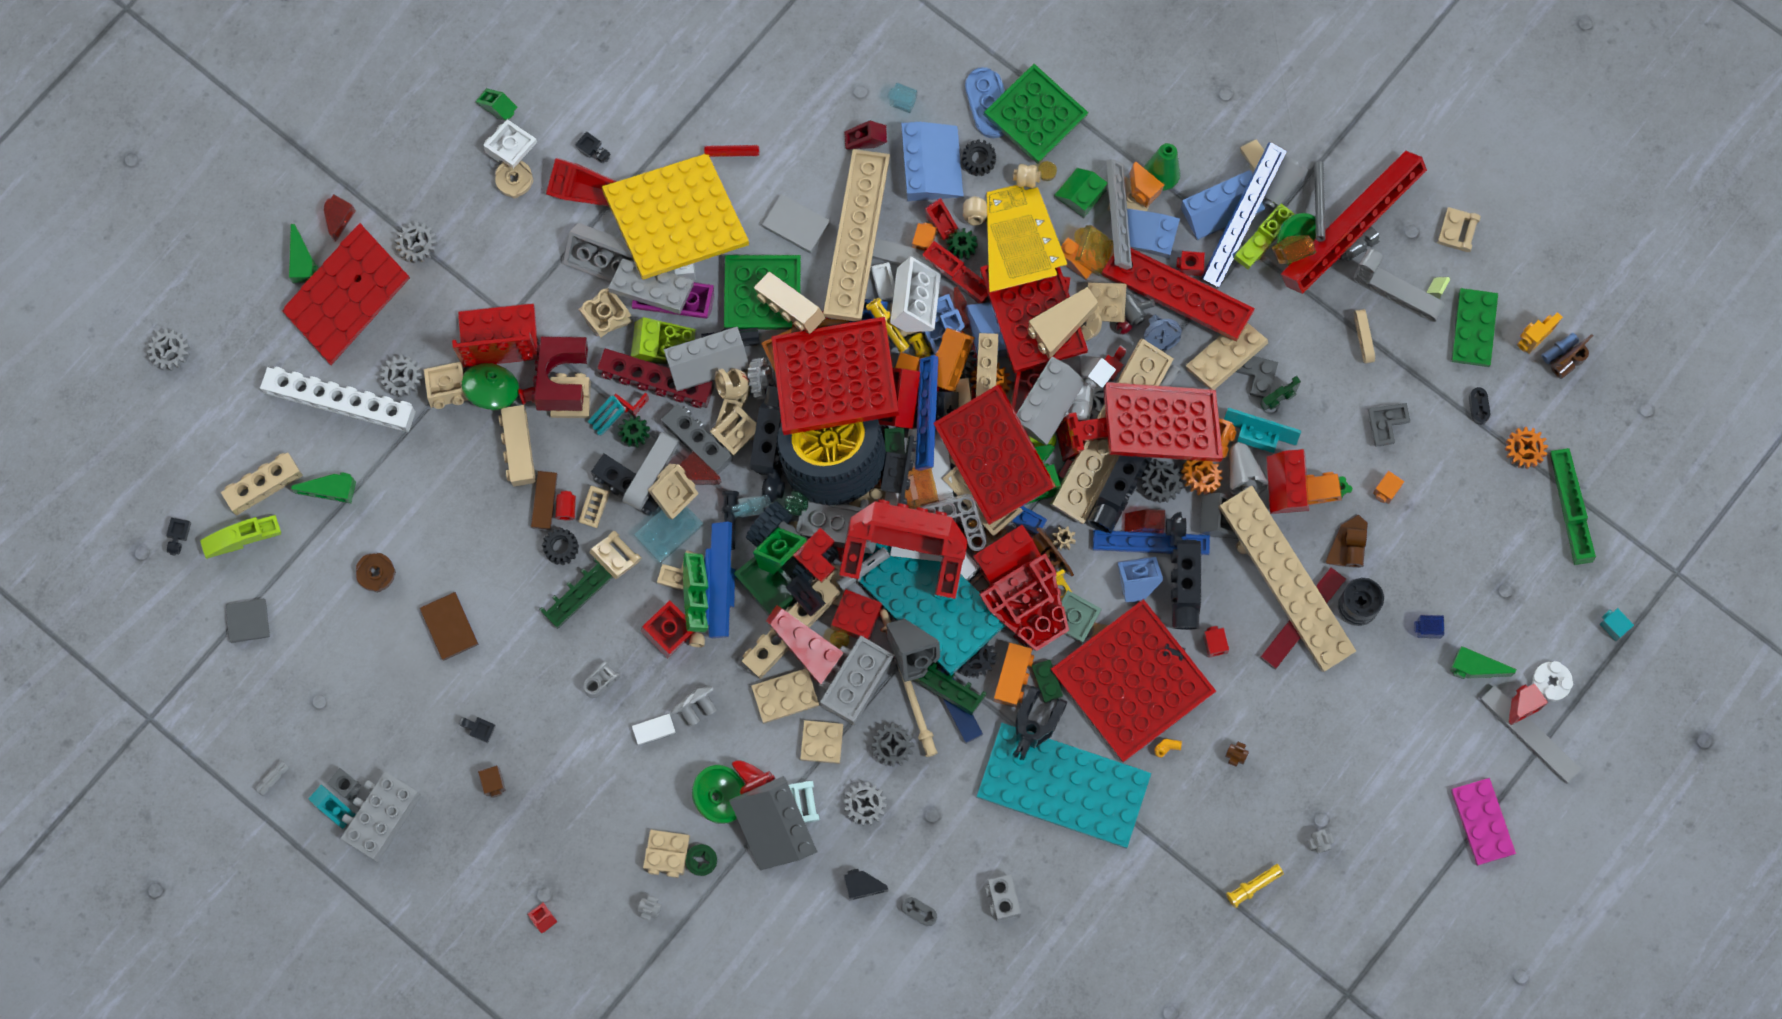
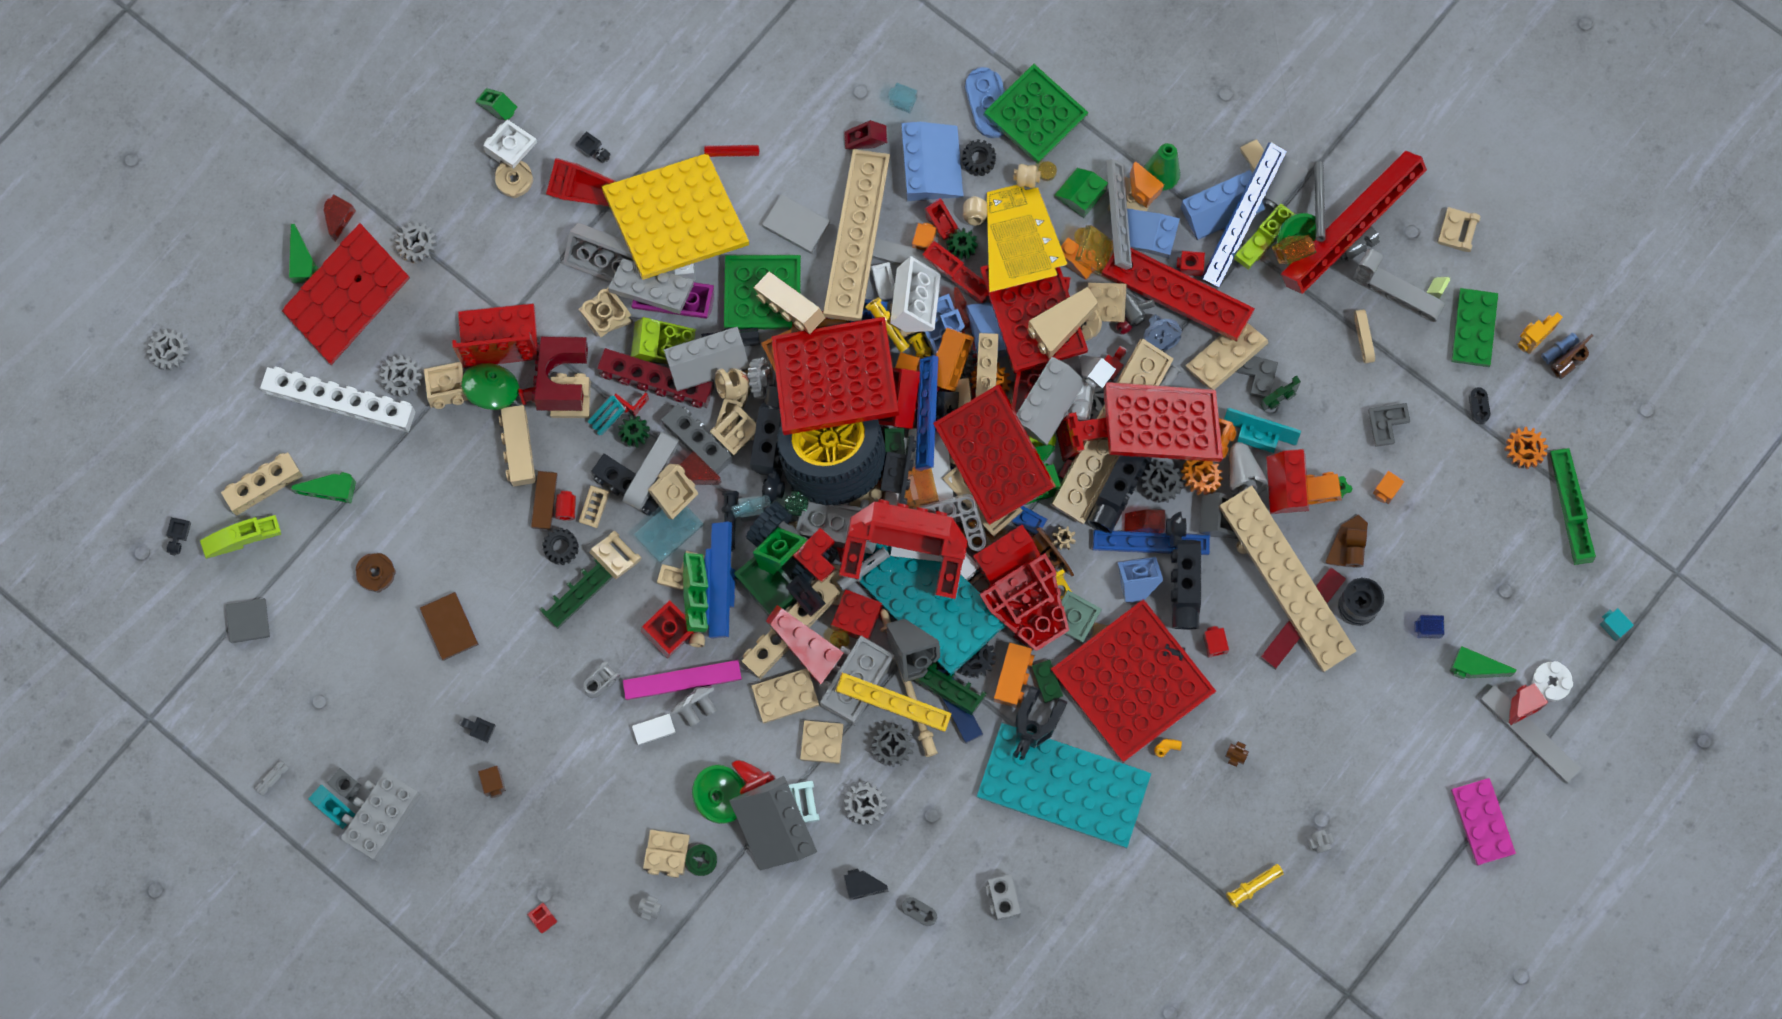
none -> dark pink tile [623,660,742,700]
none -> yellow tile [835,673,952,732]

